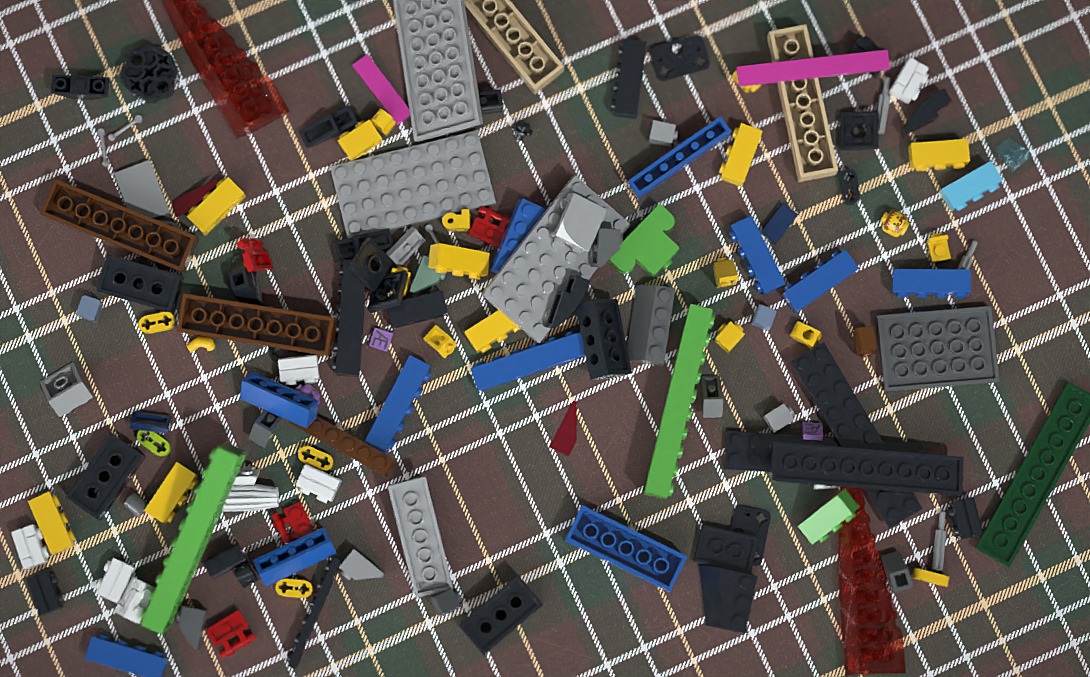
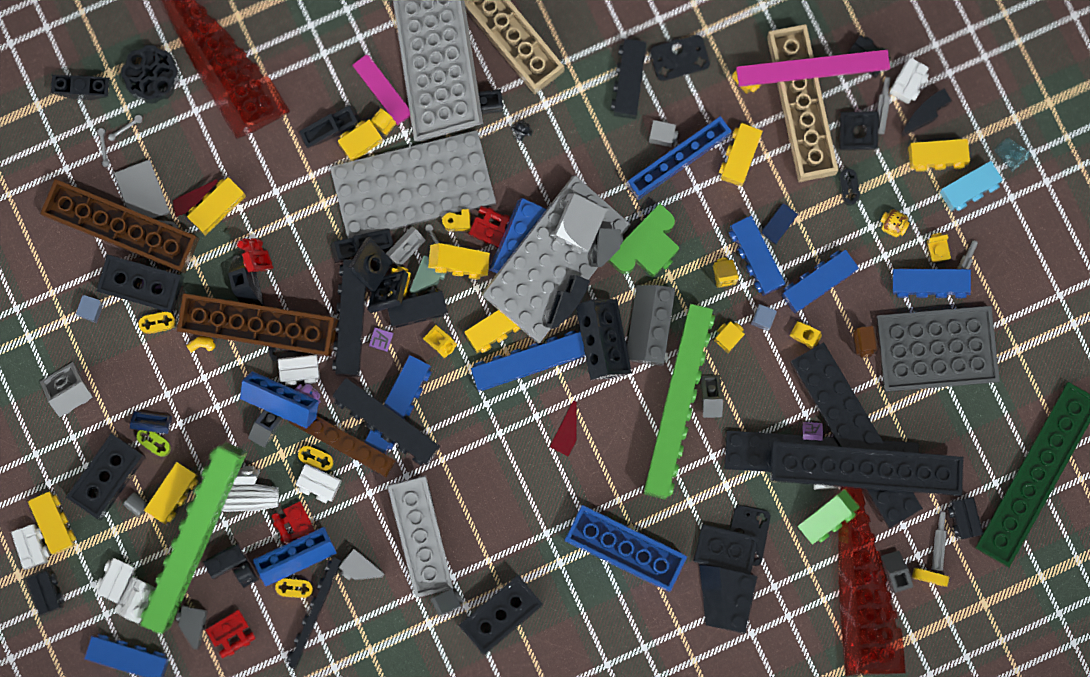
light grey brick [763,404,795,434] -> none
none -> black brick [332,378,441,466]

